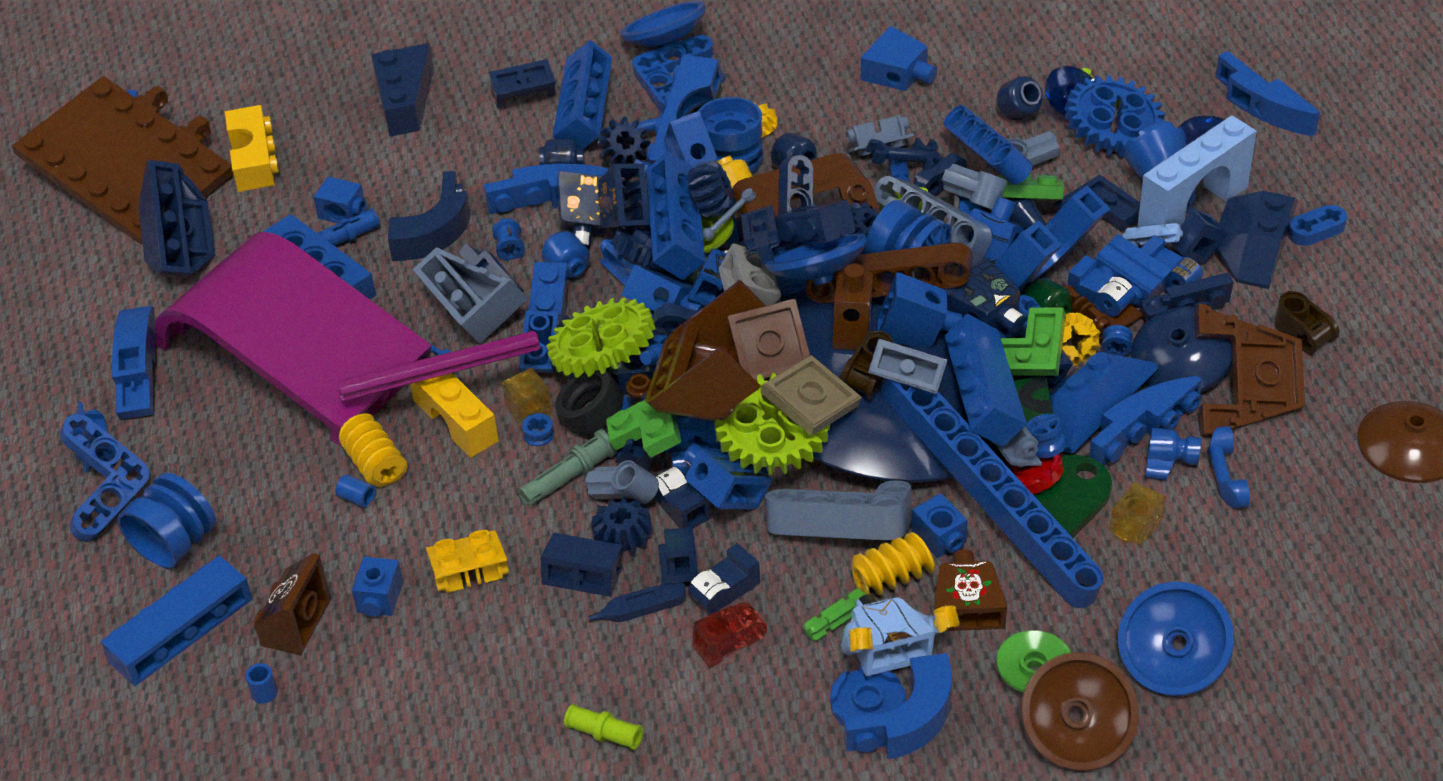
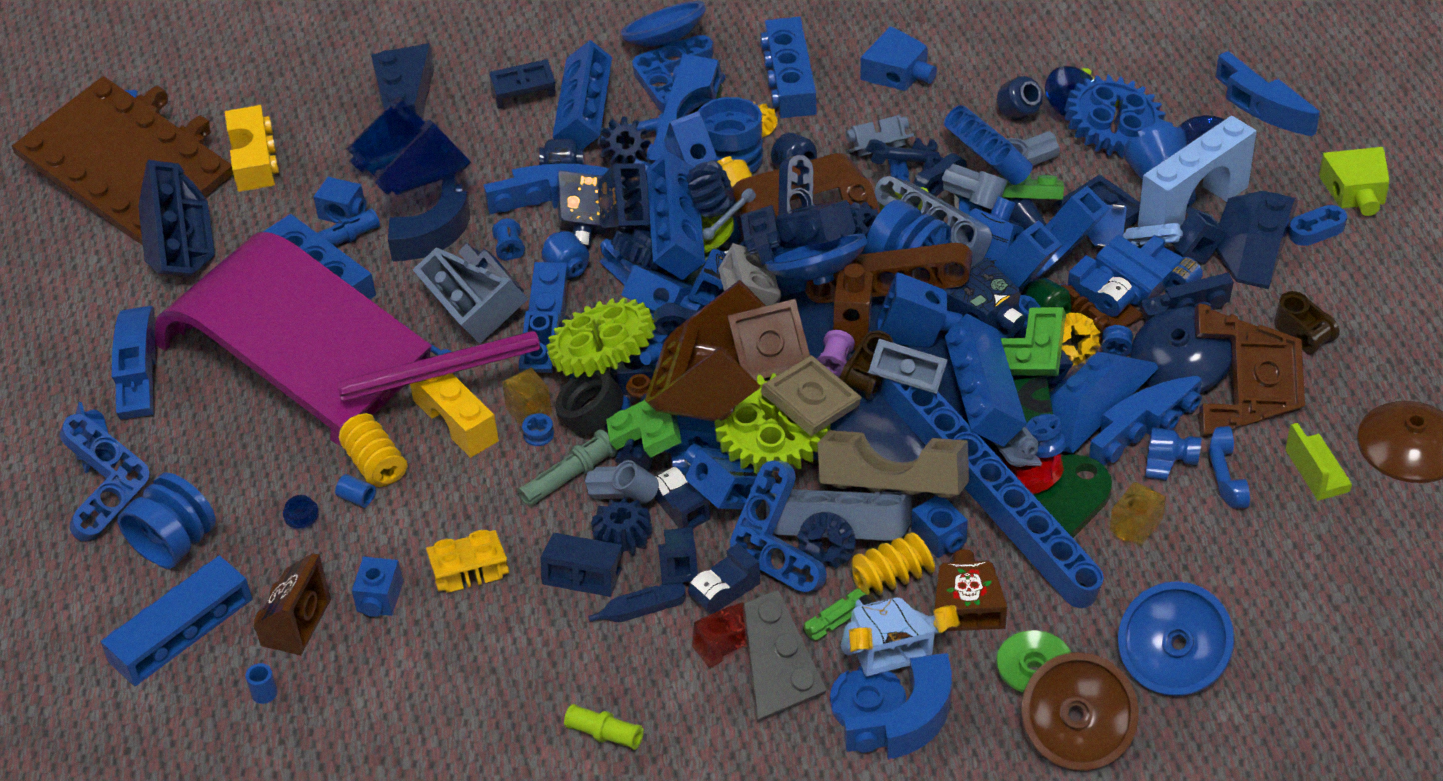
none -> clear blue plate [283,495,319,528]
none -> clear blue windscreen [346,97,471,196]
none -> blue beam [730,460,827,592]
none -> dark grey wing [742,589,827,722]
none -> blue brick [760,17,817,119]
none -> dark blue gear [797,512,856,569]
none -> medium lavender bush [817,330,855,377]
none -> dark tan arch [817,430,969,498]
none -> blue piece [1087,205,1127,248]
none -> lime panel [1285,423,1352,501]
none -> lime torso [1319,147,1389,216]

